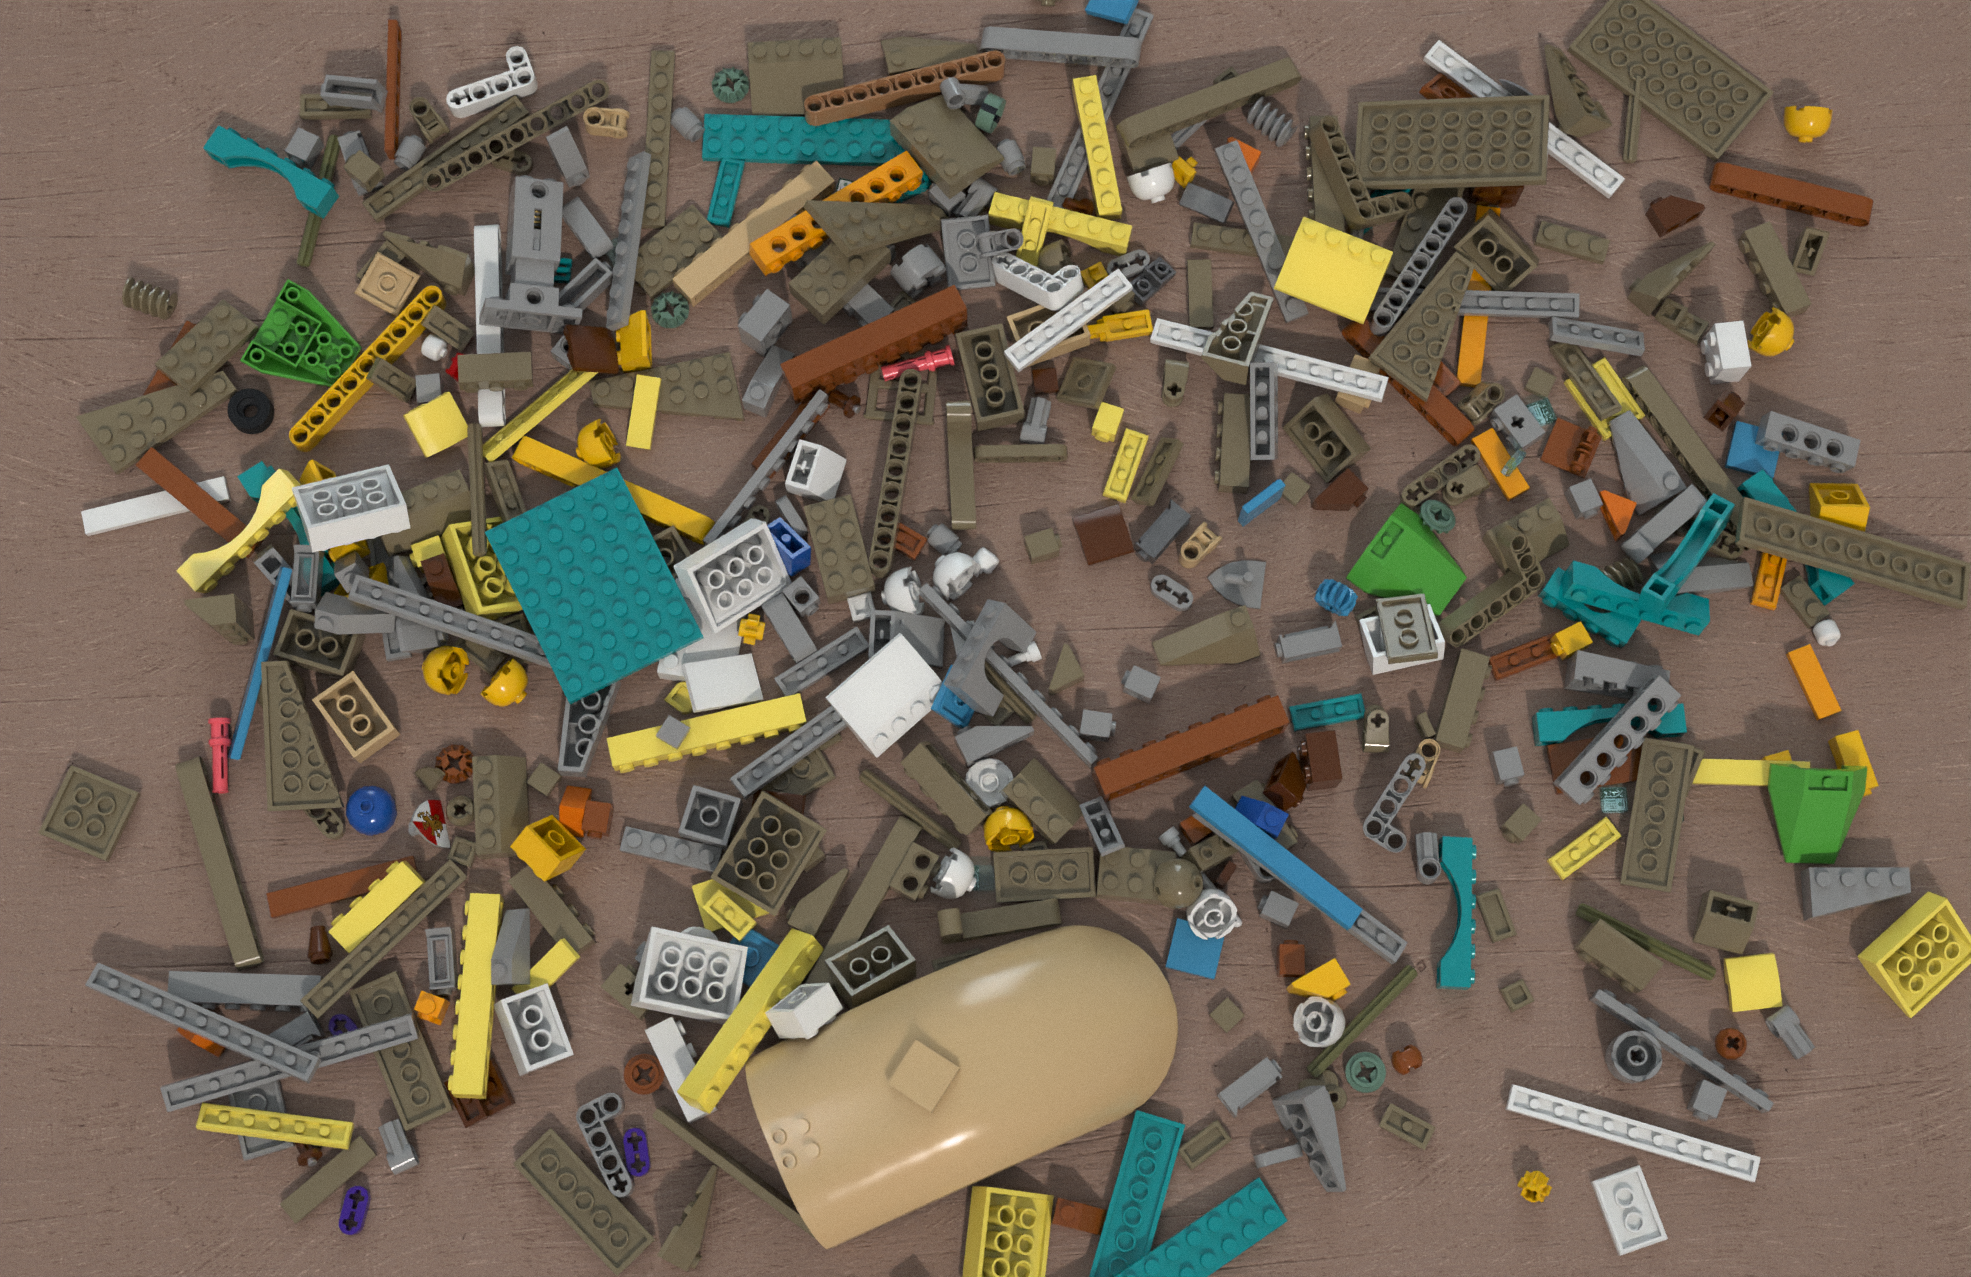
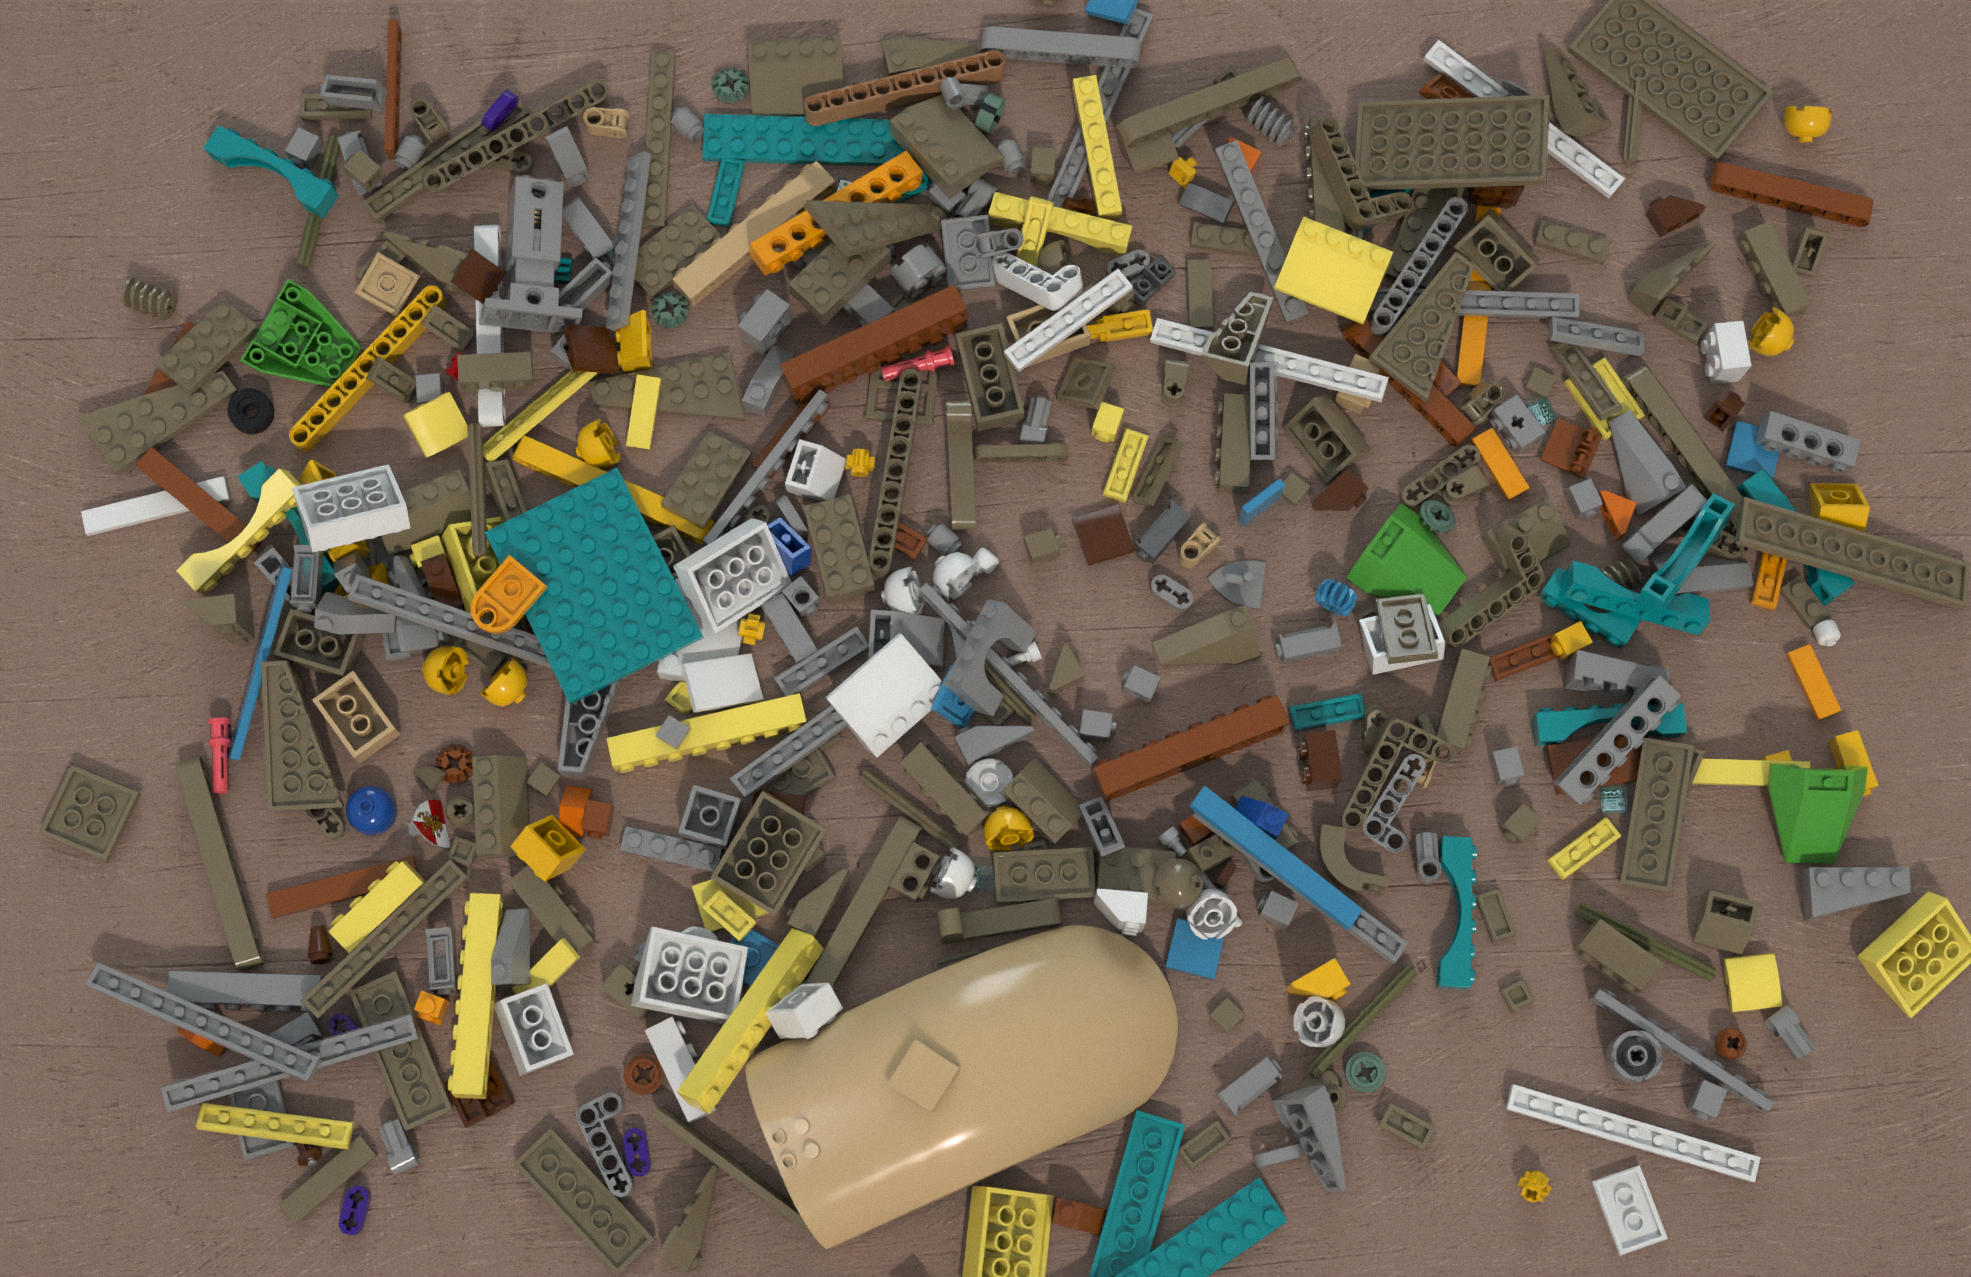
white piece [421,334,448,361] -> none
white beam [446,46,538,118] -> none
dark tan slope [825,925,917,1010] -> none
reddish brown piece [828,390,861,418] -> none
white tile [847,592,875,623] -> none
reddish brown tile [1032,367,1059,395] -> none
yellow tile [1081,261,1109,290] -> none
white cylinder [1127,163,1175,204] -> none
reddish brown slope [1262,751,1306,812] -> none
dark orange brick [1277,940,1305,978] -> none
dark orange piece [1391,1044,1423,1075] -> none
clear light blue tile [1501,448,1526,477] -> none
none -> reddish brown piece [450,249,506,304]
none -> light orange tile [471,555,548,634]
none -> dark purple beam [481,90,519,132]
none -> dark tan plate [661,431,751,529]
none -> yellow gear [845,449,875,477]
none -> white slope [1094,888,1148,936]
none -> dark tan arch [1317,824,1389,895]
none -> dark tan beam [1340,717,1454,831]

